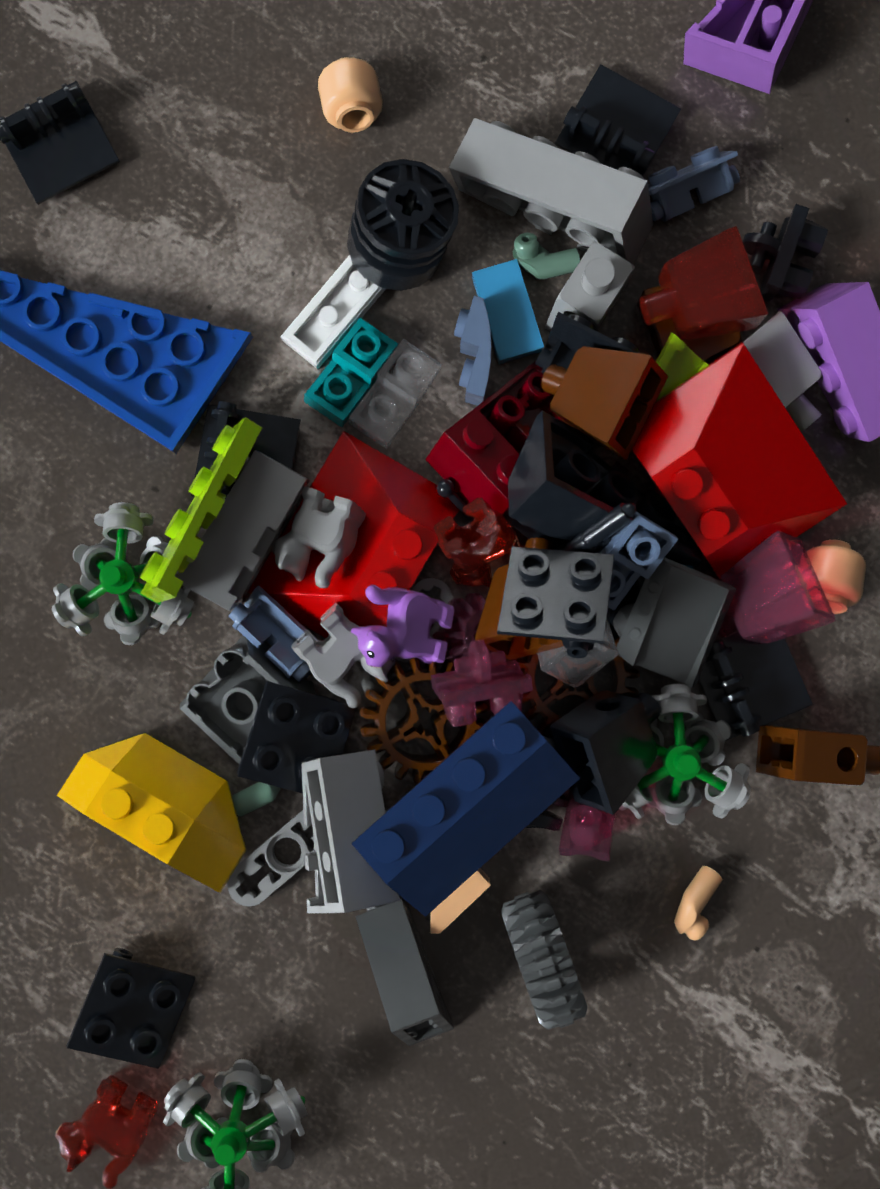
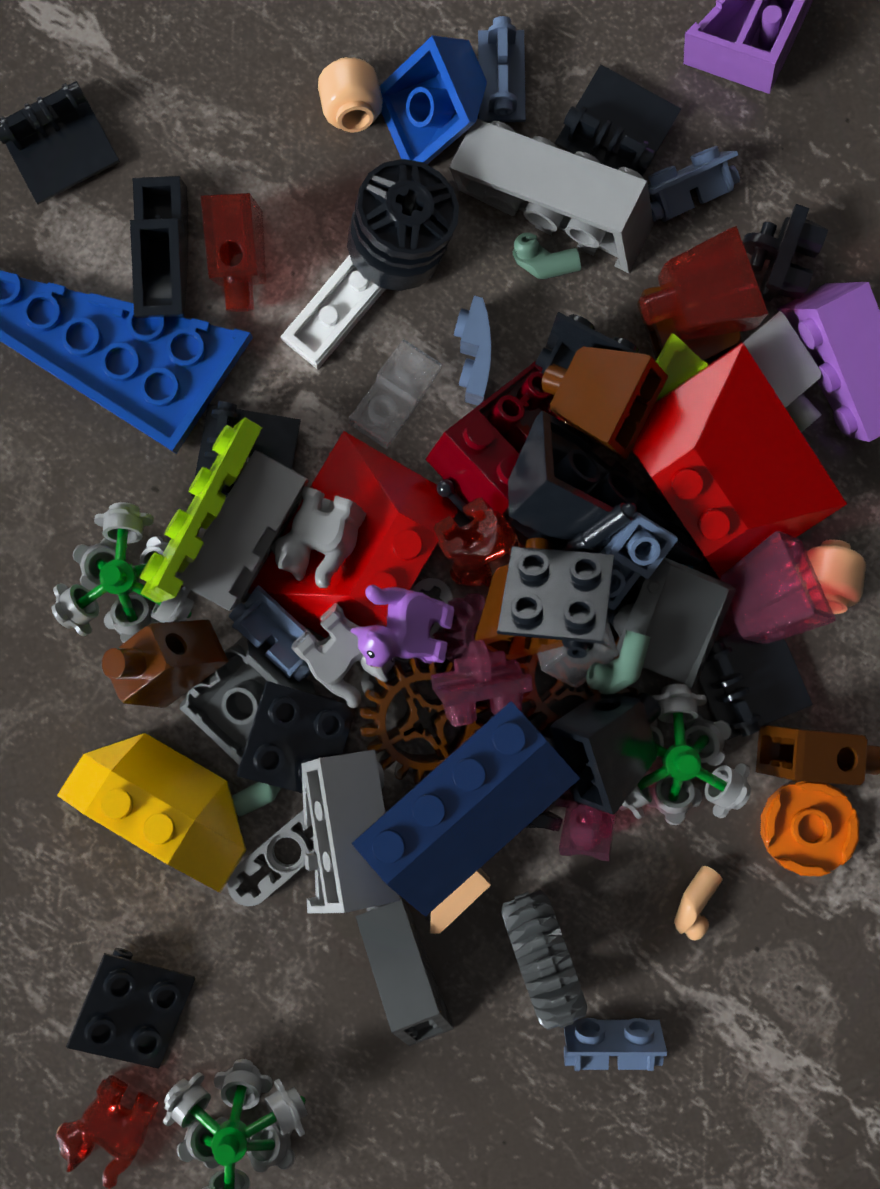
teal slope [304,318,398,428] -> none
dark azure tile [472,259,544,364] -> none
light grey torso [545,241,635,332] -> none
none -> reddish brown torso [102,620,229,708]
none -> black slope [130,176,188,318]
none -> clear red torso [201,193,266,312]
none -> blue slope [380,36,487,165]
none -> sand blue hinge [478,16,526,122]
none -> sand blue hinge [564,1018,667,1071]
none -> sand green arm [586,630,651,694]
none -> orange tile [760,781,860,877]

